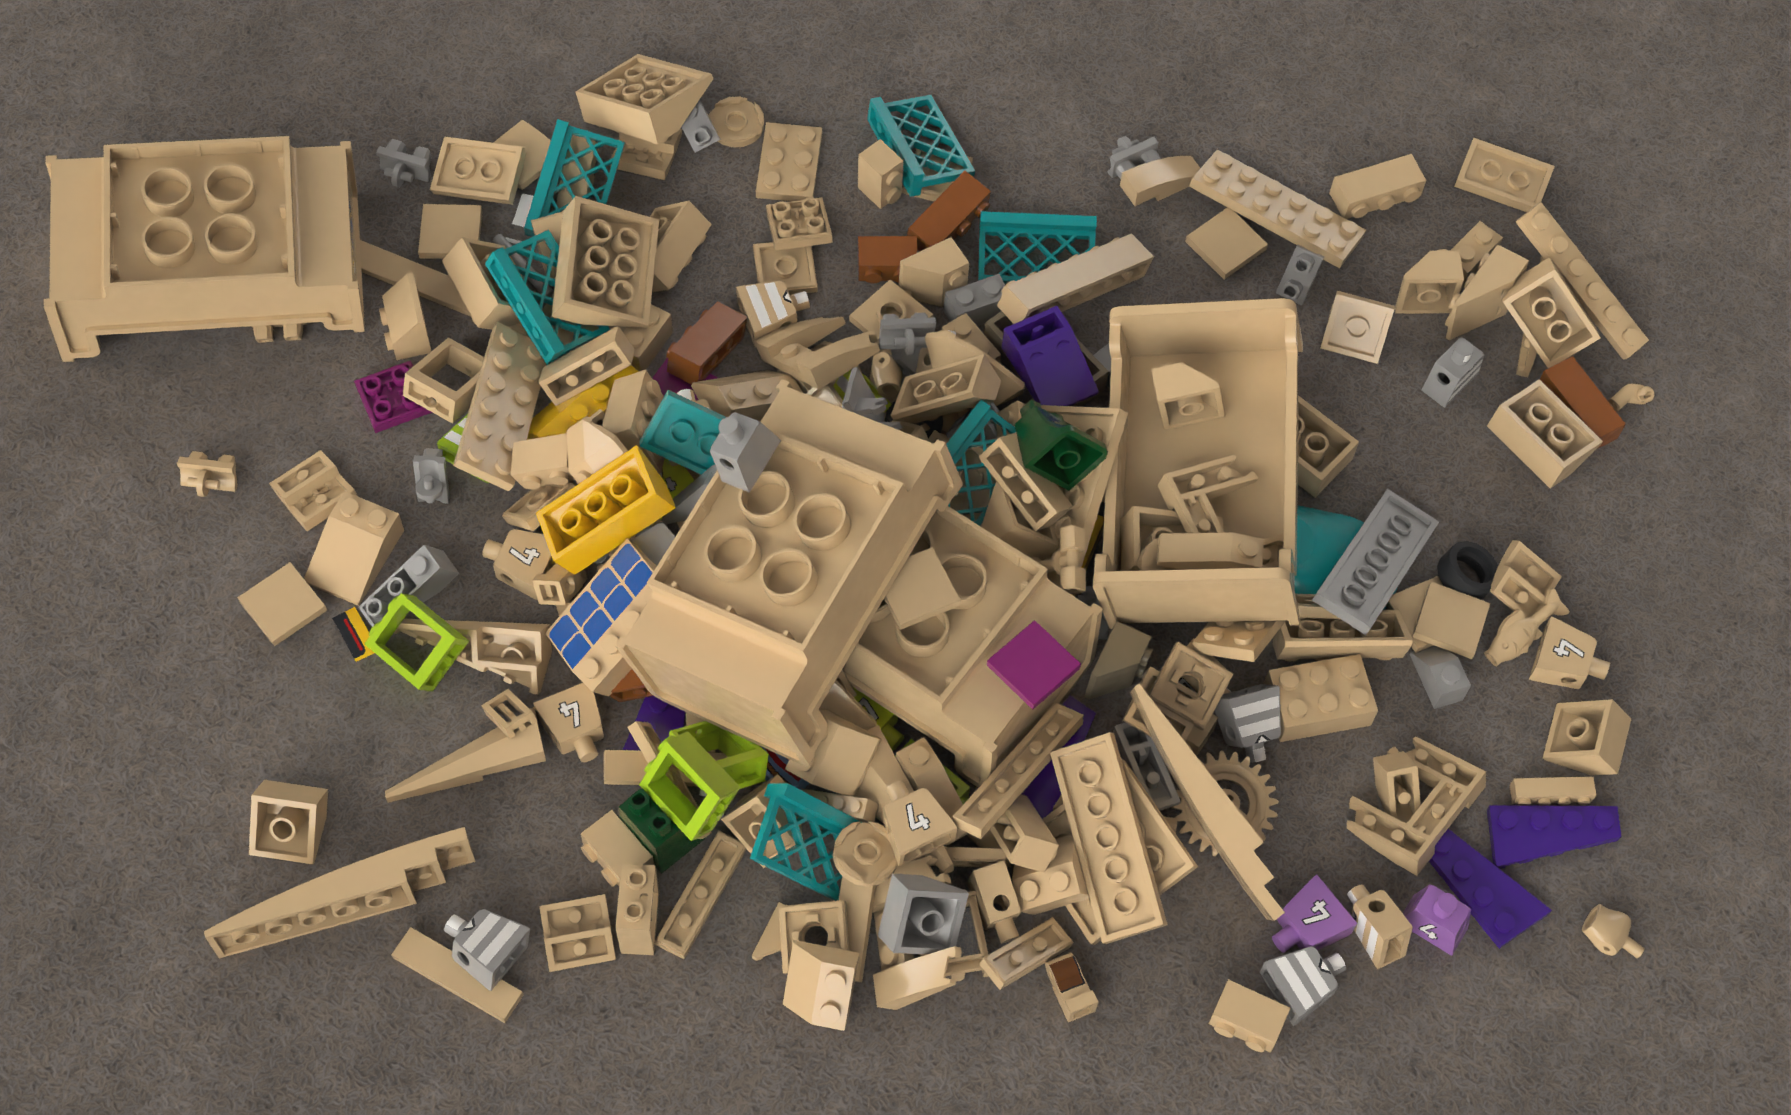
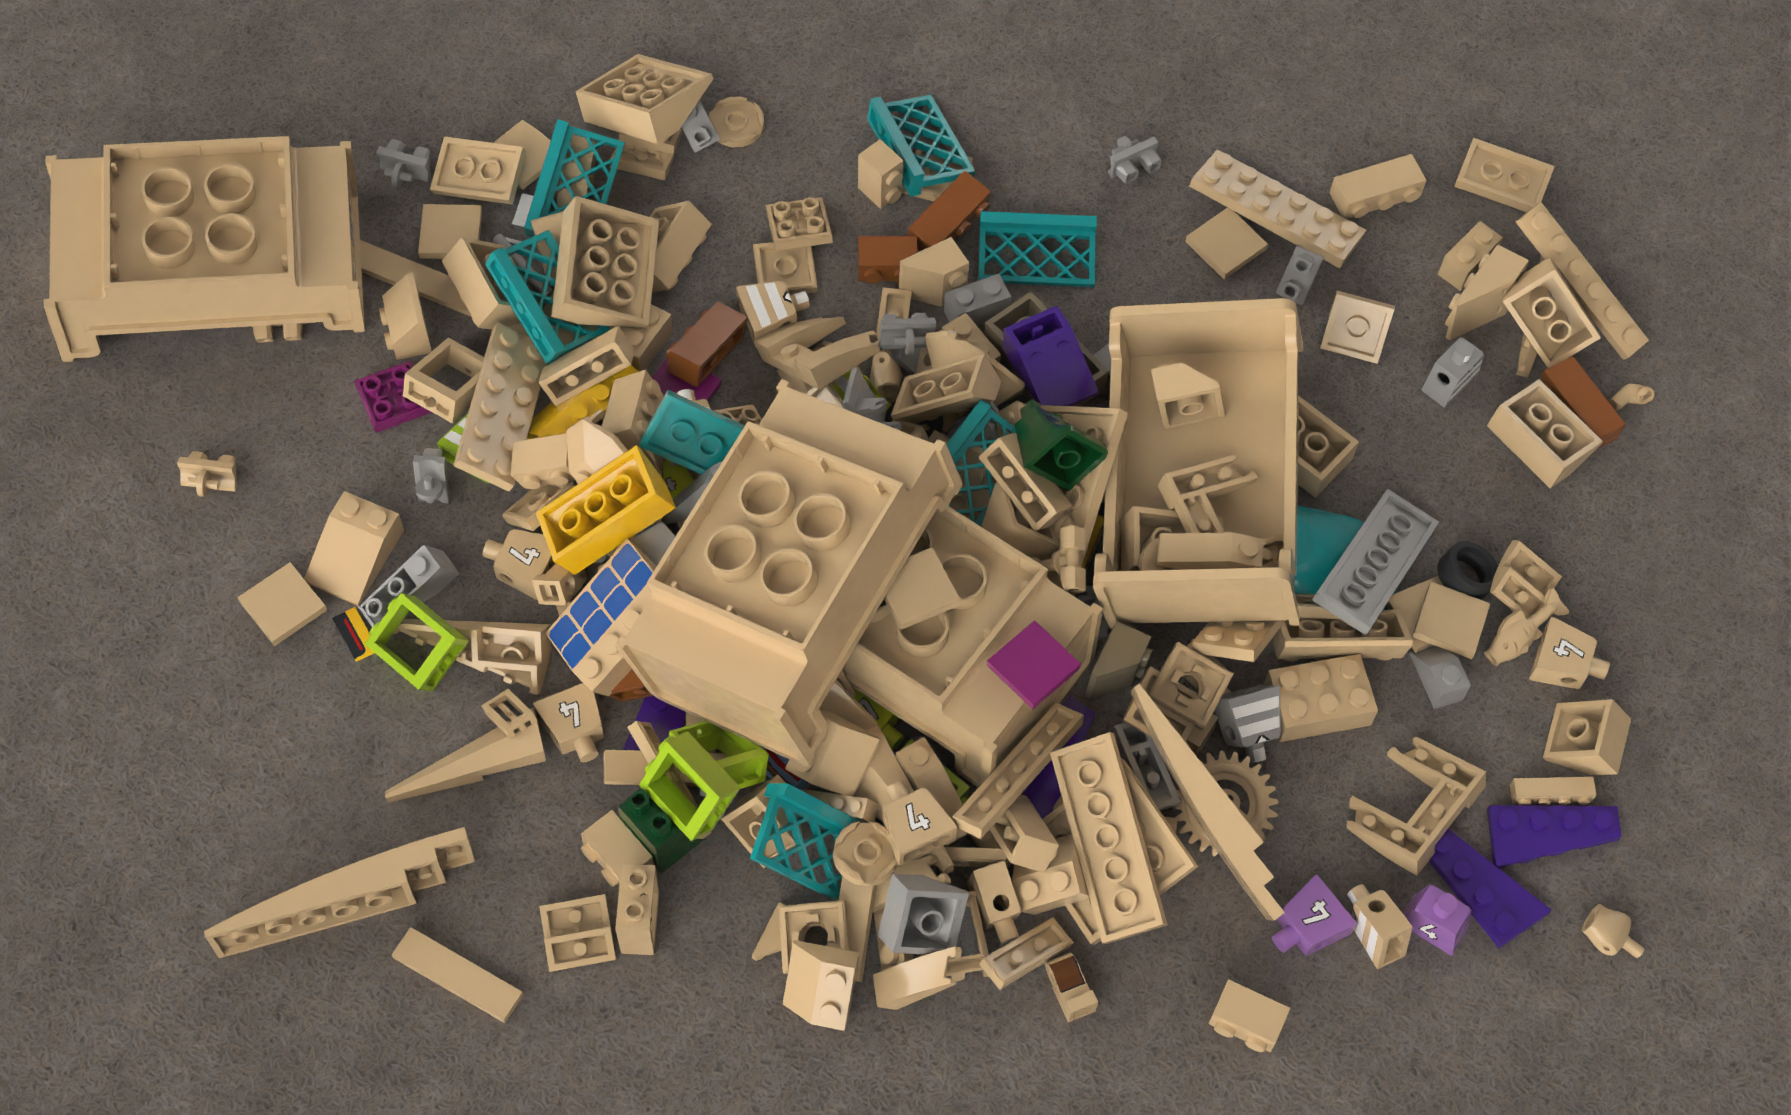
tan slope [249,780,328,864] -> none
tan slope [269,450,358,531] -> none
light grey torso [444,909,530,991] -> none
tan tile [655,831,747,959] -> none
tan slope [691,370,803,422] -> none
light grey torso [710,412,781,493] -> none
tan plate [756,122,822,201] -> none
tan piece [849,280,933,343] -> none
tan brick [997,233,1154,324] -> none
tan slope [1120,156,1200,206] -> none
light grey torso [1260,946,1346,1026] -> none
tan slope [1373,751,1421,823] -> none
tan slope [1395,249,1464,314] -> none

